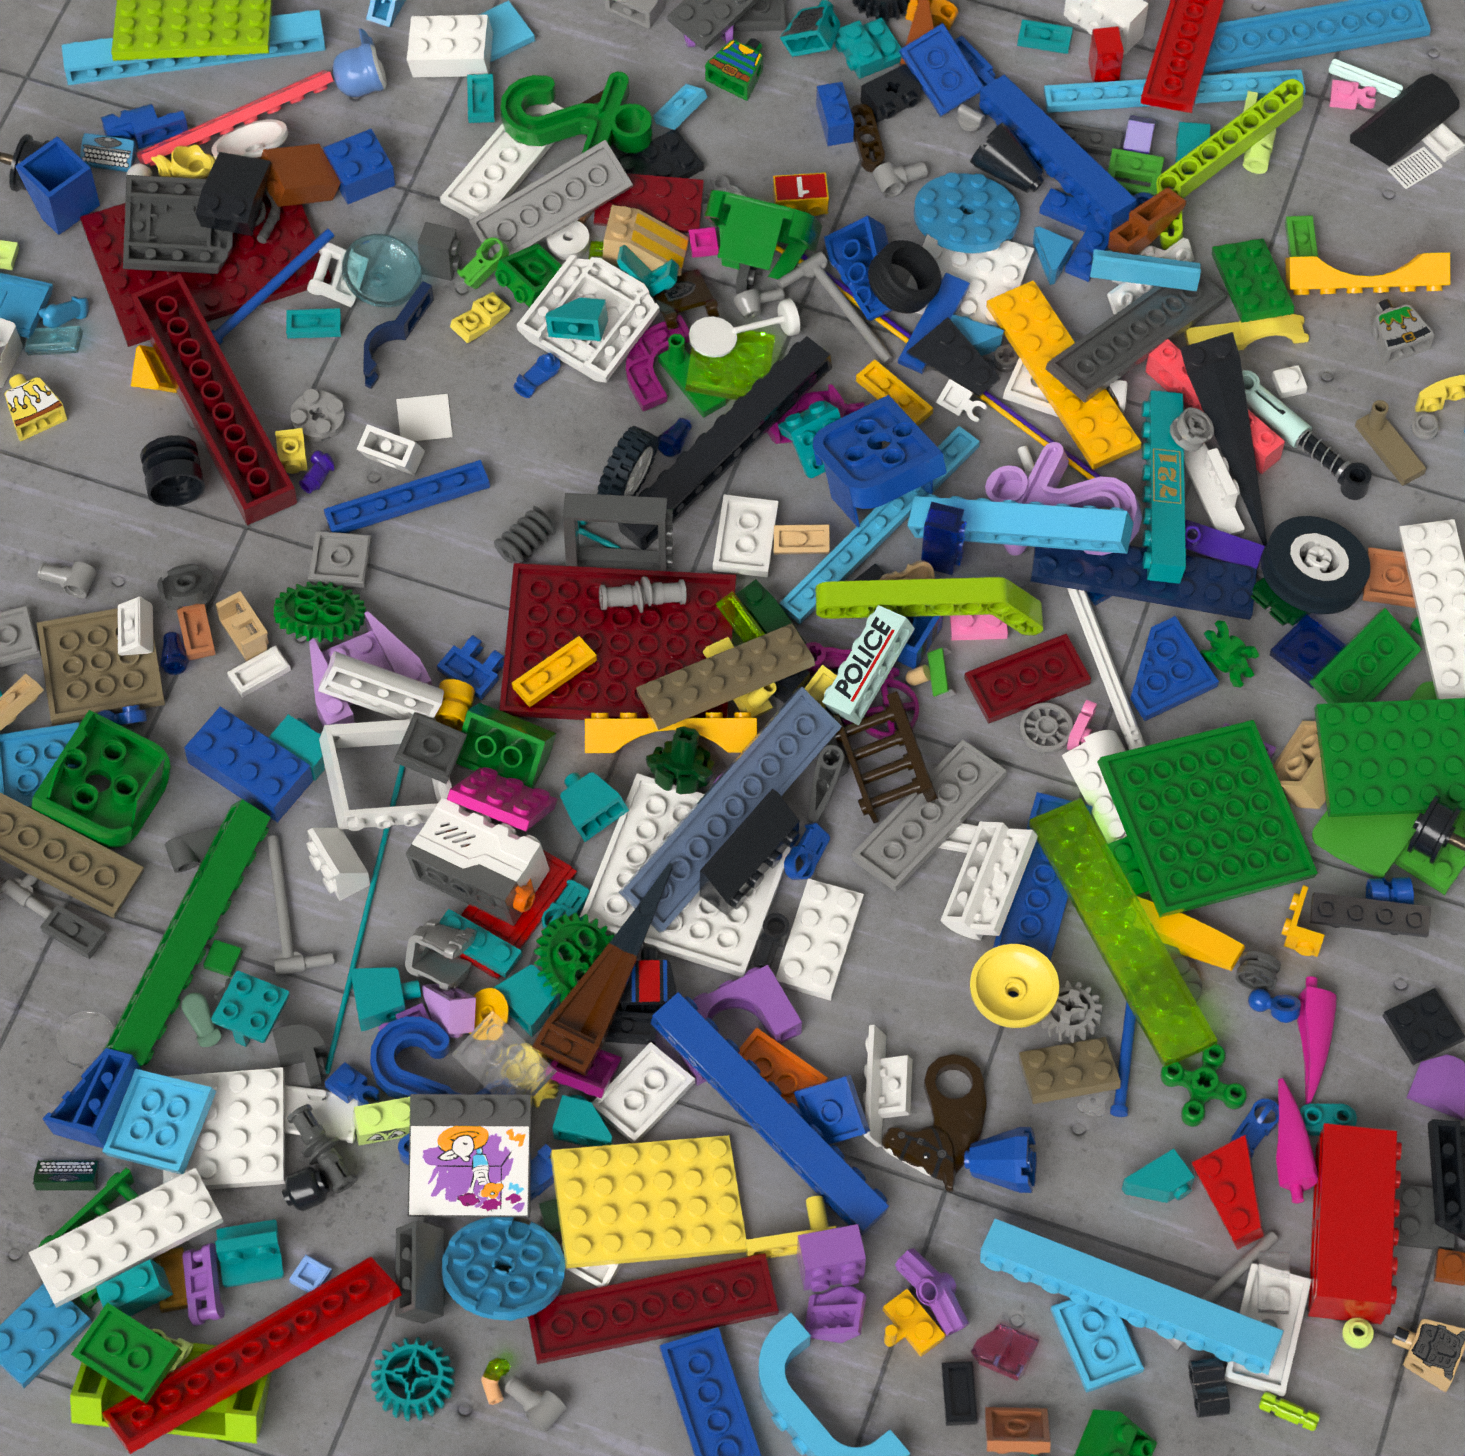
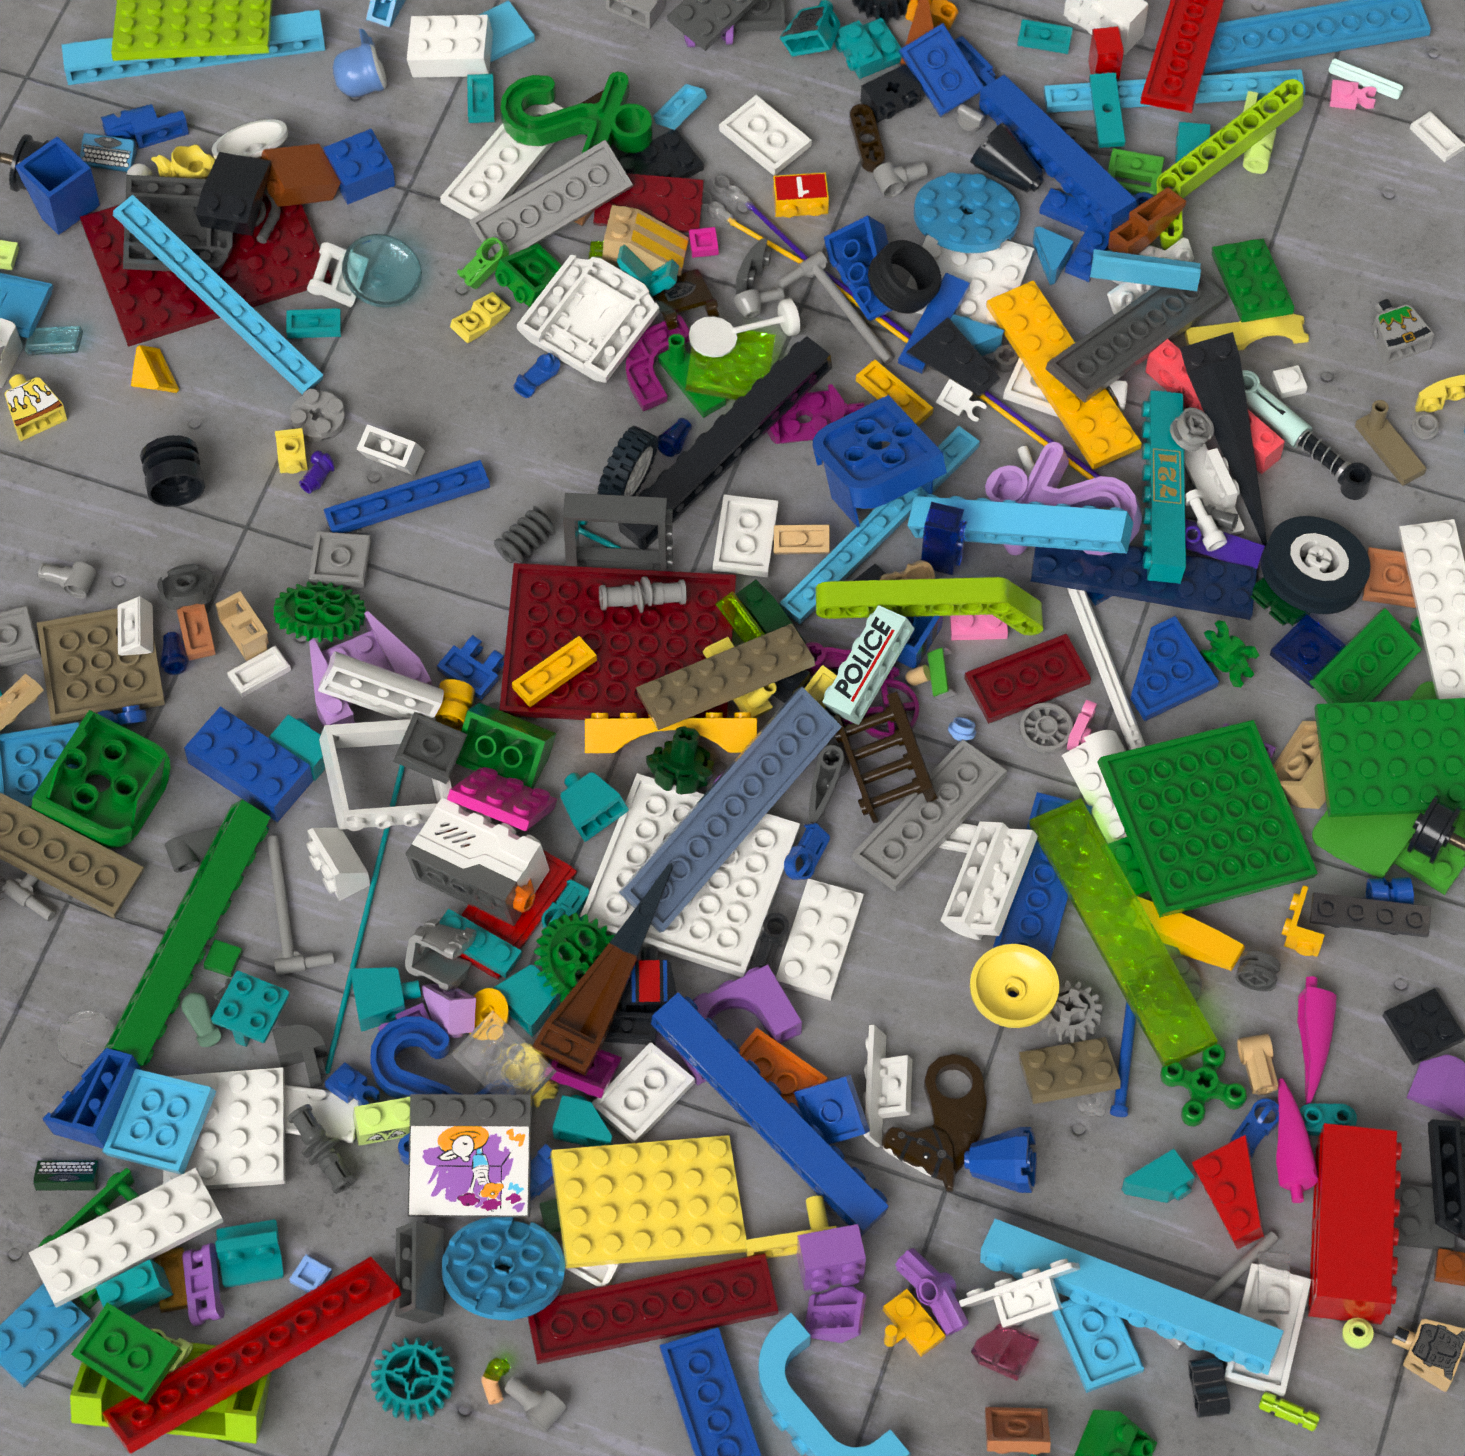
dark azure piece [38,296,89,328] -> none
dark grey plate [40,904,107,959] -> none
dark red brick [131,274,297,525] -> none
coral plate [136,70,334,166] -> none
blue bar [211,228,335,345] -> none
black head [282,1167,330,1211] -> none
dark blue piece [363,281,434,389] -> none
white sticker [396,394,453,441] -> none
dark grey brick [417,222,462,281] -> none
teal slope [545,297,608,341] -> none
white piece [547,221,590,260] -> none
black slope [700,788,800,915] -> none
green piece [704,190,822,280] -> none
green torso [705,38,763,101] -> none
teal bracket [778,400,841,478] -> none
blue brick [816,82,854,146] -> none
black tile [941,1361,977,1426] -> none
slope [1123,115,1156,155] -> none
blue plate [1248,988,1301,1023] -> none
bright green plate [1285,216,1318,257] -> none
yellow arch [1285,253,1450,295] -> none
black piece [1350,73,1460,167] -> none
white sticker [1387,147,1443,189] -> none
none -> medium azure plate [113,195,323,395]
none -> white plate [719,95,812,176]
none -> light blue plate [948,717,976,741]
none -> white bracket [959,1259,1080,1328]
none -> teal tile [1089,73,1125,148]
none -> white piece [1185,489,1227,552]
none -> dark grey pin [1185,504,1238,531]
none -> tan piece [1237,1034,1278,1096]

